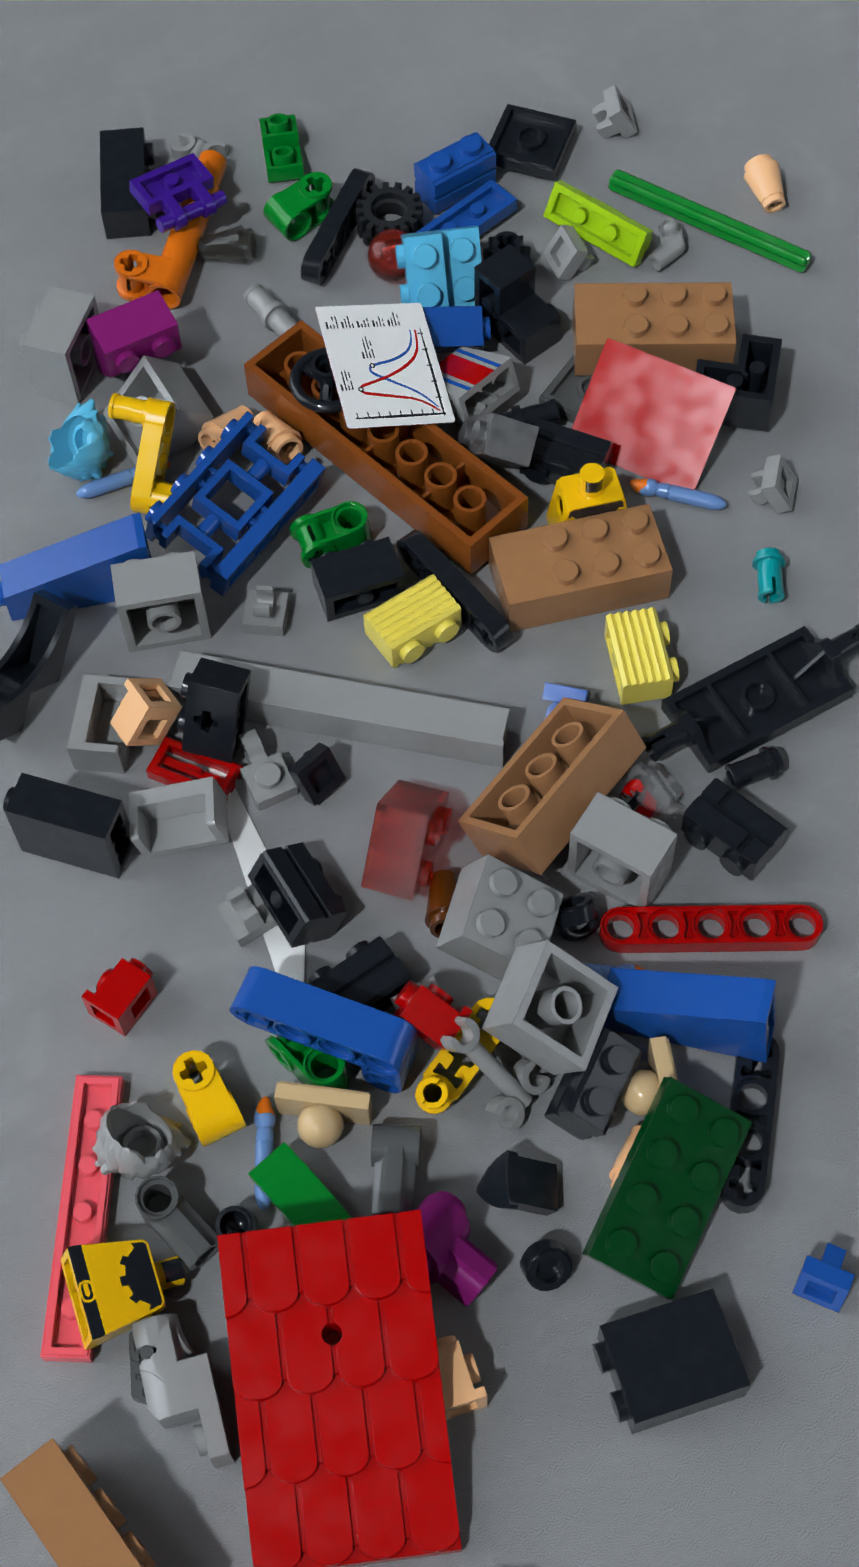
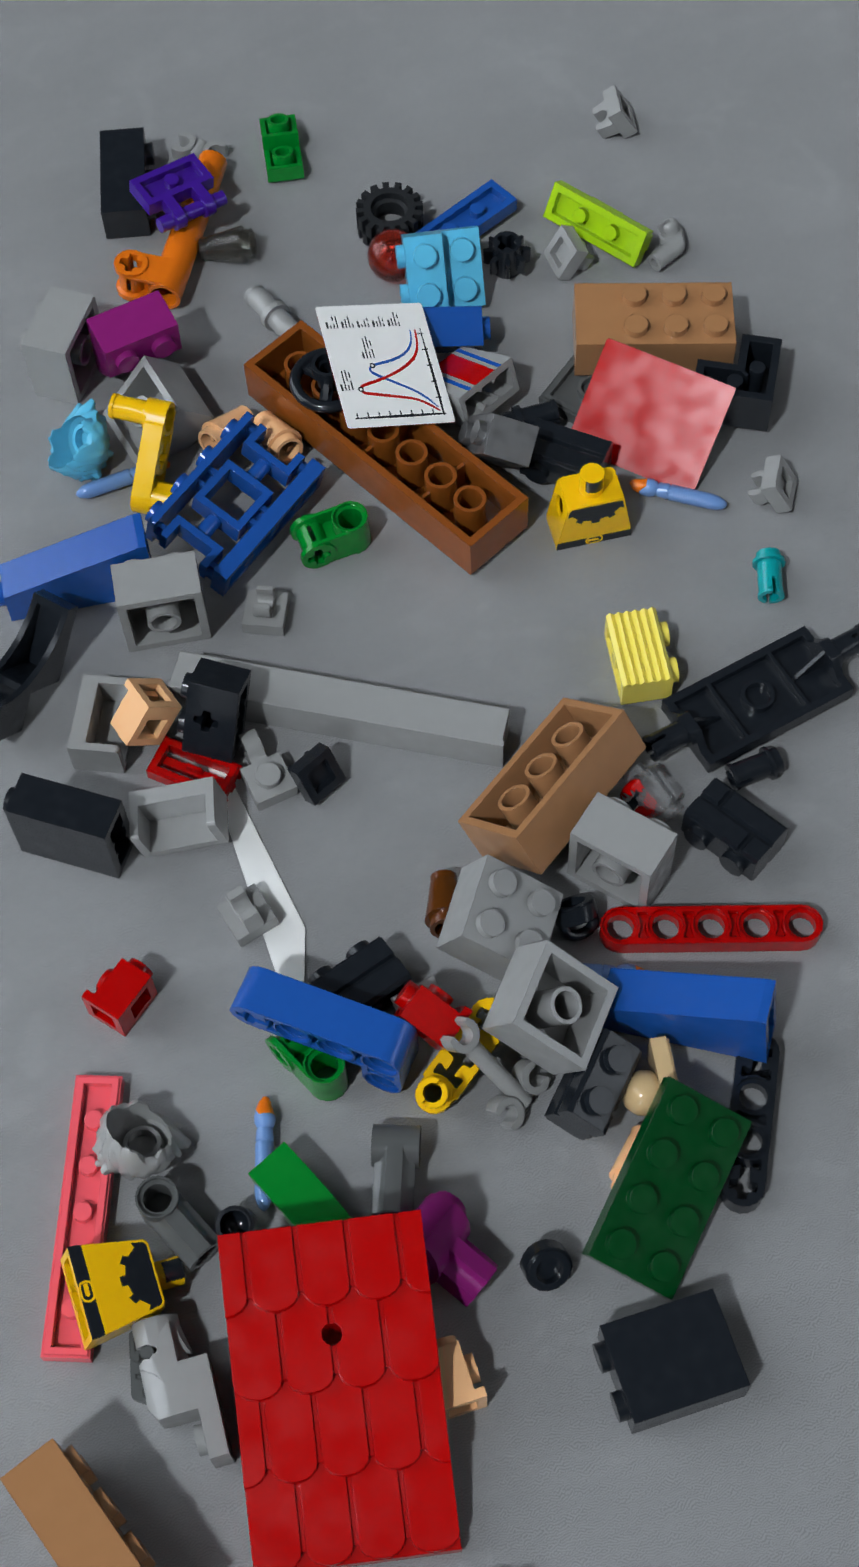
yellow piece [172,1050,246,1148] -> none
black brick [248,842,348,948] -> none
green piece [263,172,334,241] -> none
tan tile [274,1081,373,1149] -> none
black beam [301,168,375,285] -> none
black brick [310,537,406,622] -> none
clear red brick [361,779,453,900] -> none
light yellow brick [363,574,462,668] -> none
black beam [396,529,513,652] -> none
blue brick [414,132,496,214] -> none
black brick [474,244,561,365] -> none
black tile [476,1150,558,1216] -> none
black plate [489,104,576,181] -> none
medium nougat brick [489,504,673,632] -> none
tile [542,682,590,718] -> none
green axle [608,169,812,273] -> none
light nougat cone [744,154,786,213] -> none
blue tile [792,1243,855,1313] -> none

